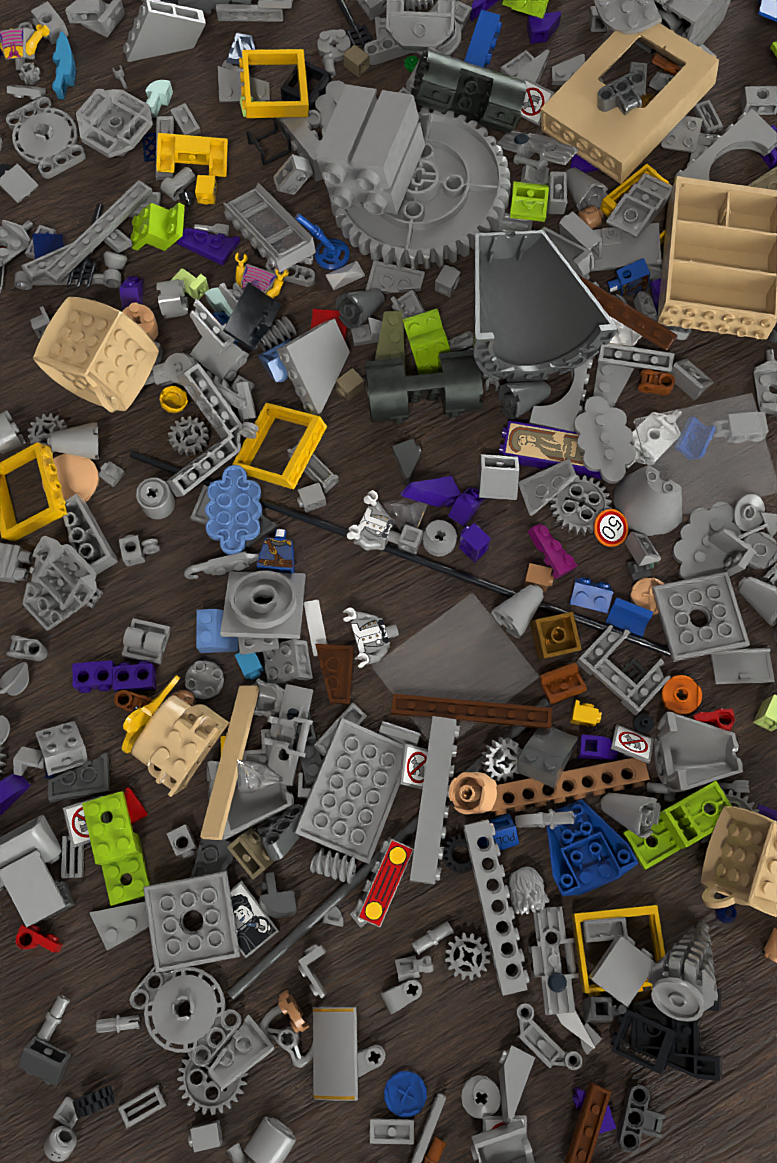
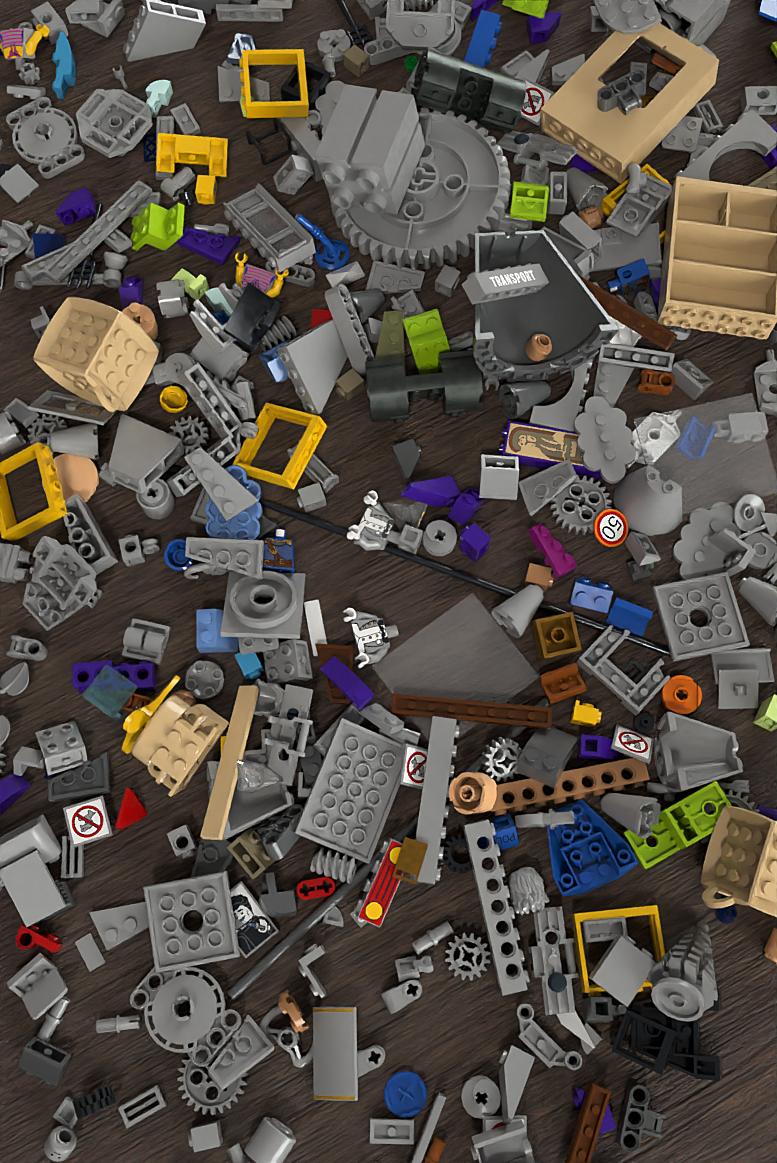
lime bracket [82,791,150,906] -> none
light nougat tile [630,577,664,615] -> none
red plate [692,708,735,732] -> none
none -> light grey tile [4,398,39,428]
none -> light grey bracket [6,953,68,1020]
none -> light grey door [28,390,118,425]
none -> dark purple slope [56,187,96,226]
none -> light grey sticker [75,933,105,972]
none -> clear light blue bracket [82,665,138,722]
none -> light grey slope [109,414,184,494]
none -> blue helmet [164,539,194,571]
none -> light grey wing [184,447,259,522]
none -> light grey wing [185,537,264,580]
none -> red beam [296,877,336,900]
none -> dark purple slope [320,656,374,712]
none -> light grey beam [325,284,375,375]
none -> light grey plate [361,703,404,735]
none -> pearl gold piece [392,837,429,884]
none -> light grey brick [462,263,549,304]
none -> medium nougat head [525,333,552,361]
none -> light grey piece [626,163,647,198]
none -> light grey piece [718,669,759,709]

